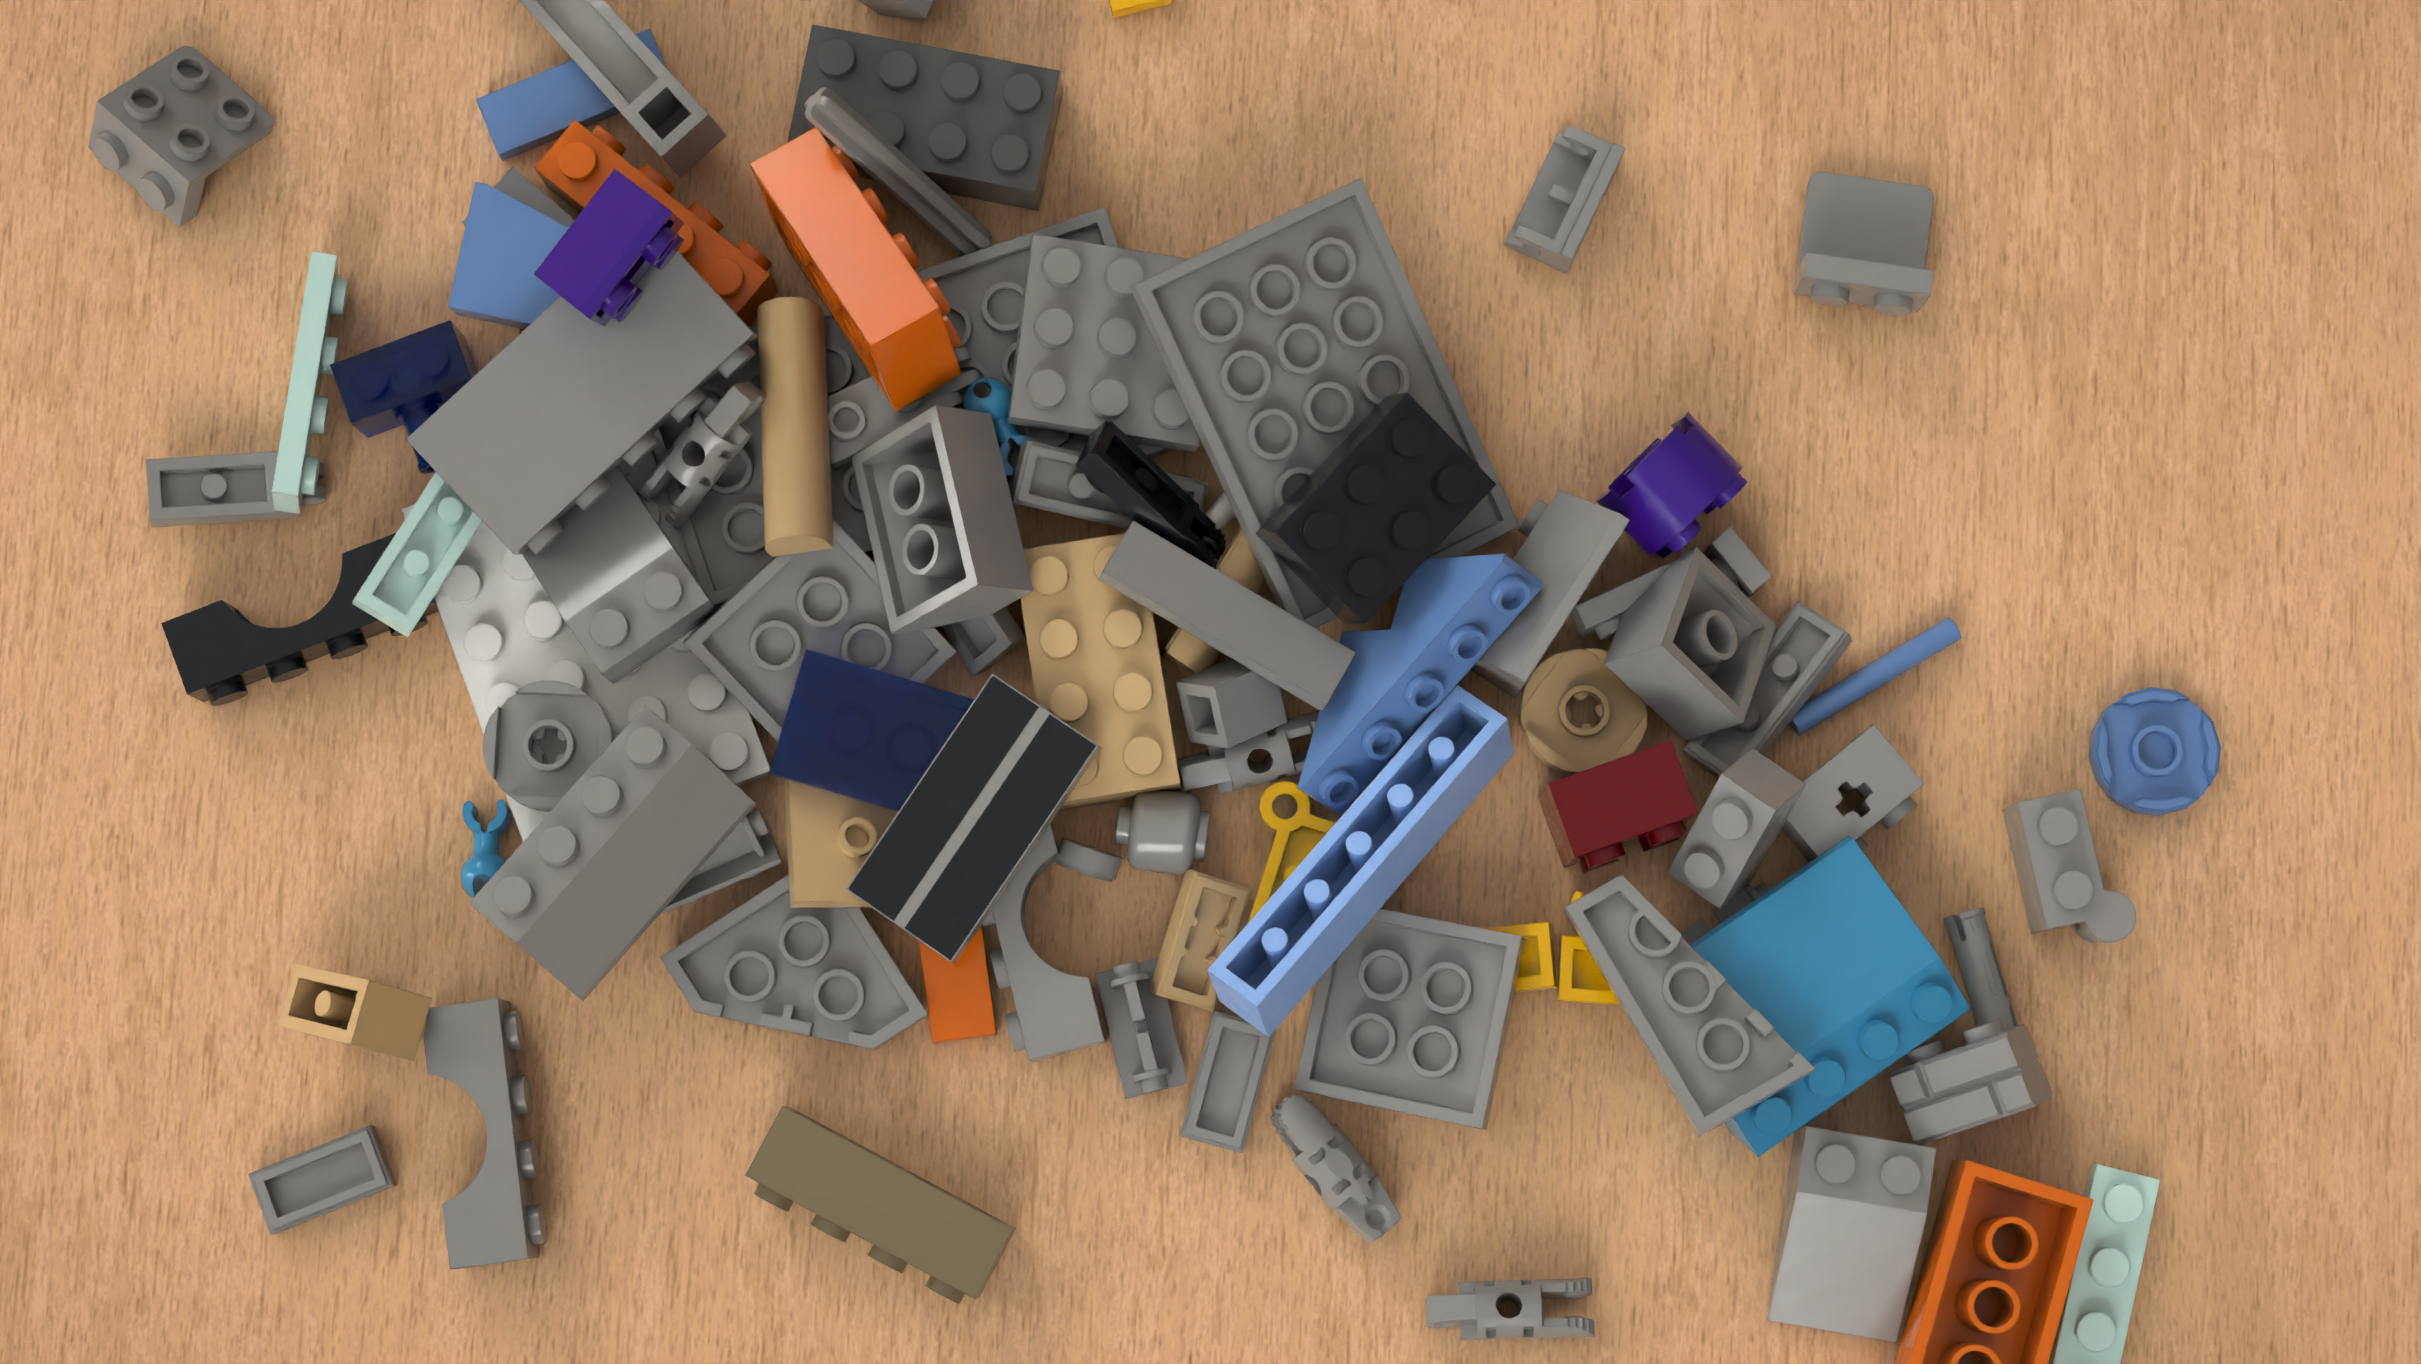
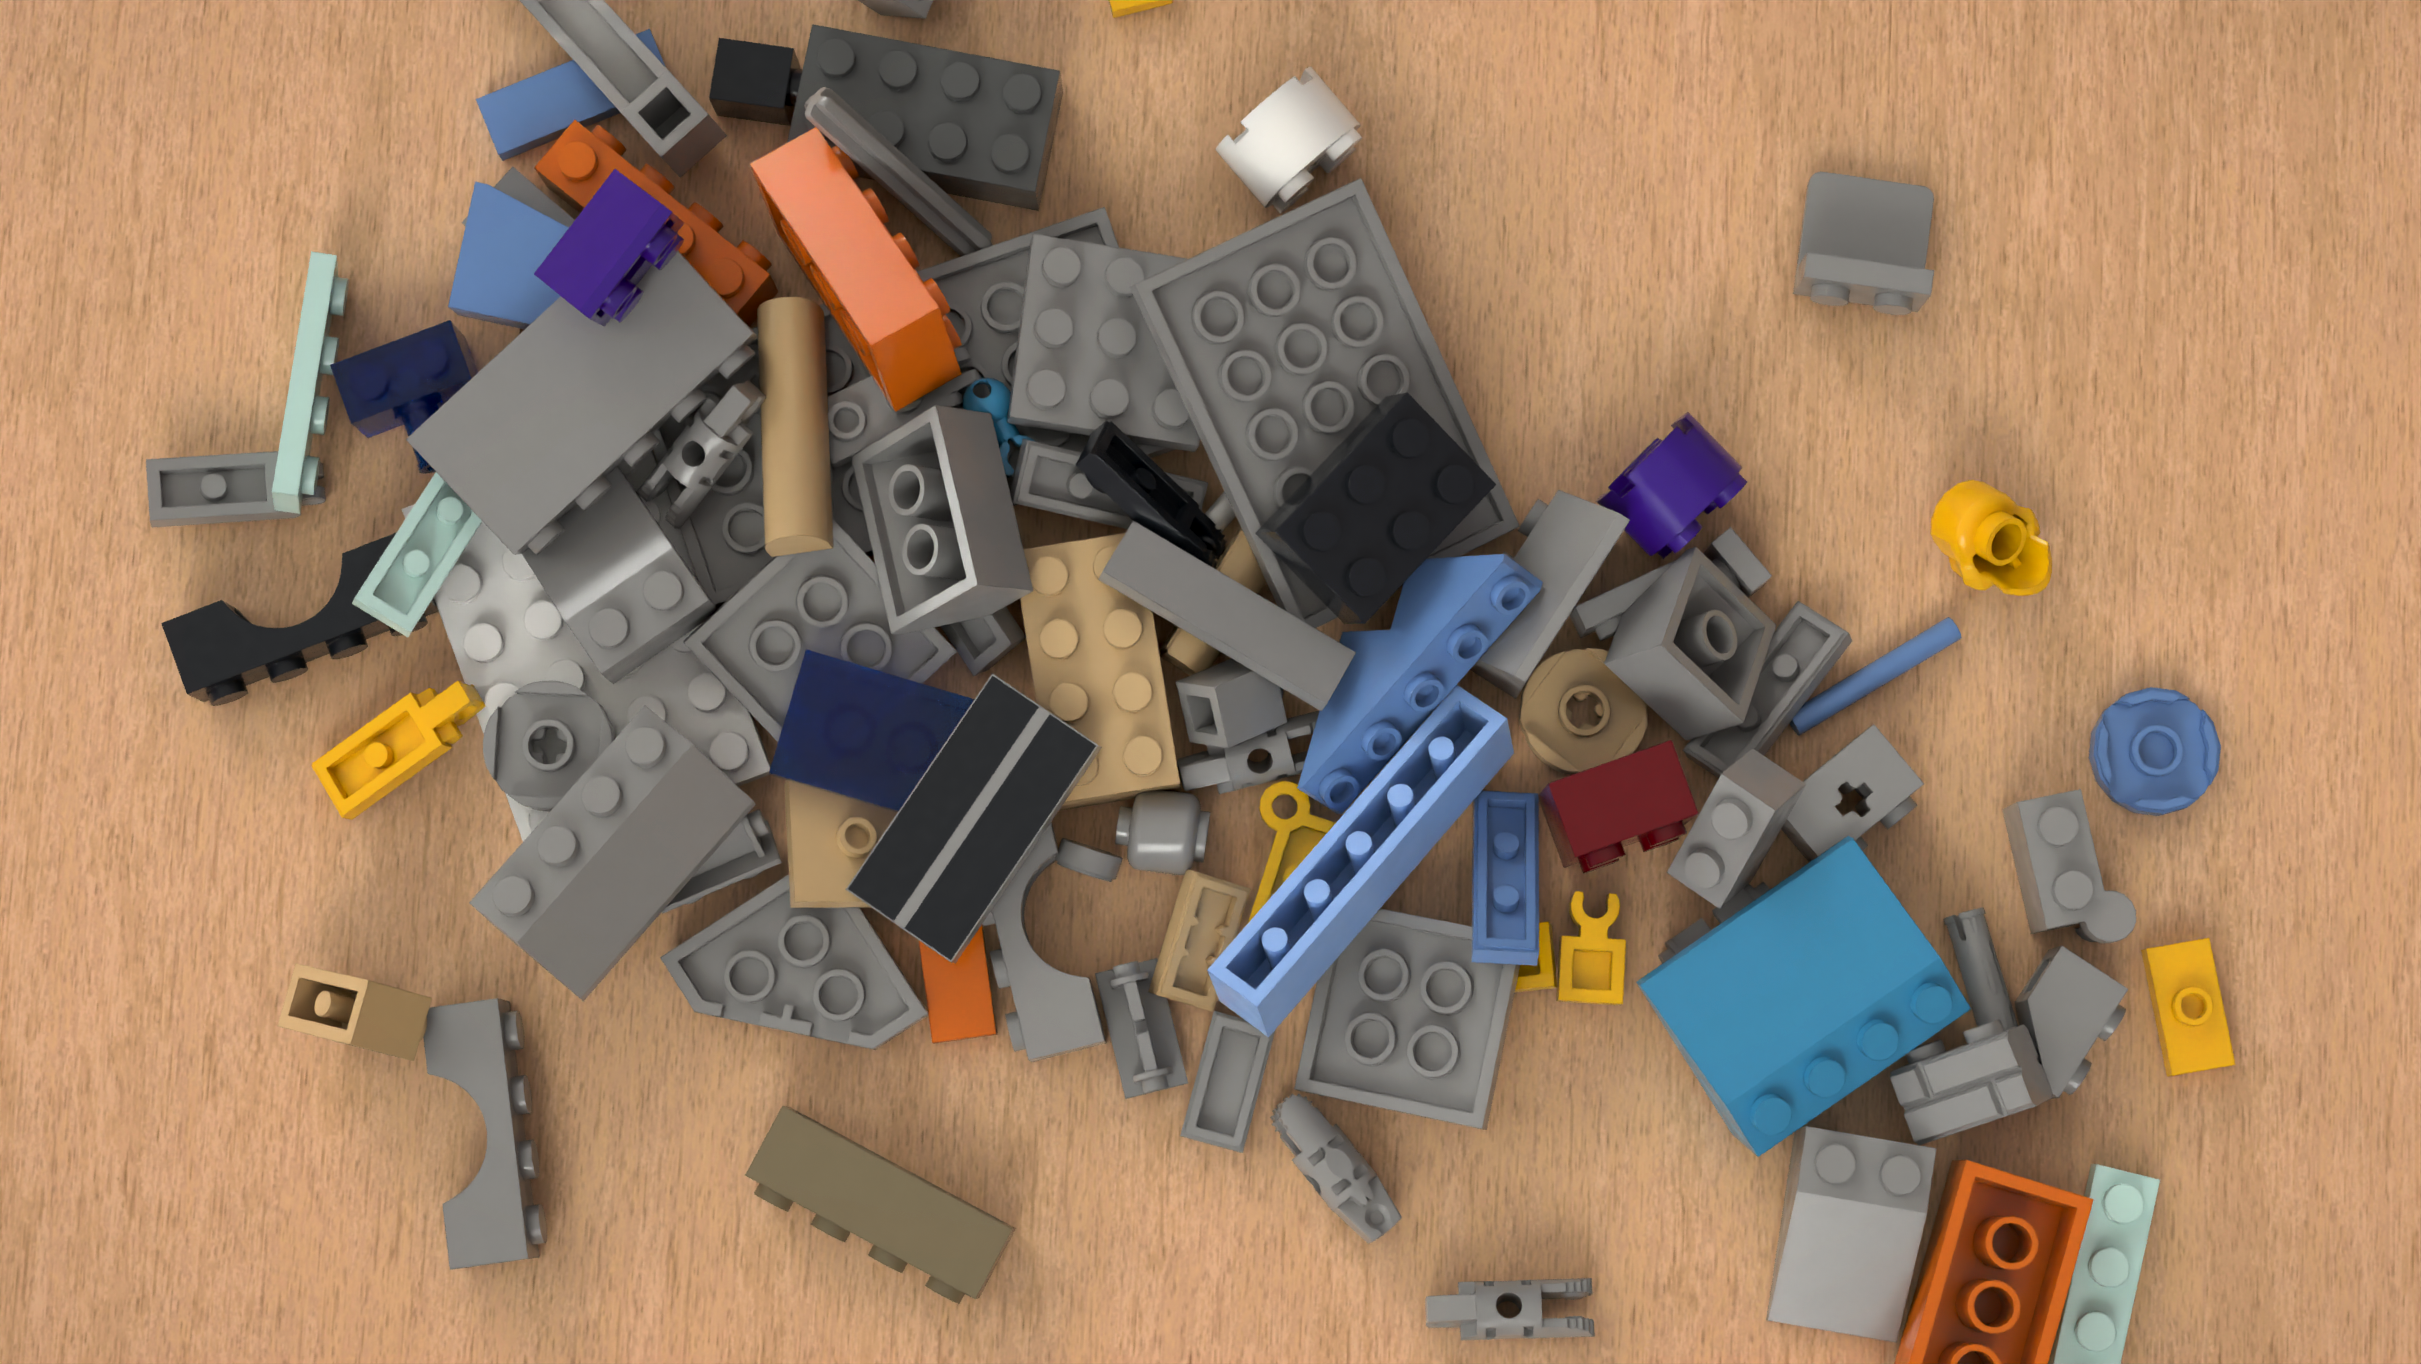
light grey bracket [88,46,274,227] -> none
light grey tile [248,1125,397,1235] -> none
dark azure arm [460,800,512,898] -> none
light grey hinge [1505,126,1625,274] -> none
light grey wing [1565,874,1815,1138] -> none
none -> yellow hinge [311,681,486,820]
none -> black brick [709,38,802,126]
none -> white brick [1216,67,1362,214]
none -> medium blue tile [1472,791,1539,966]
none -> yellow head [1930,480,2052,596]
none -> light grey slope [2015,946,2128,1099]
none -> yellow plate [2141,938,2236,1077]

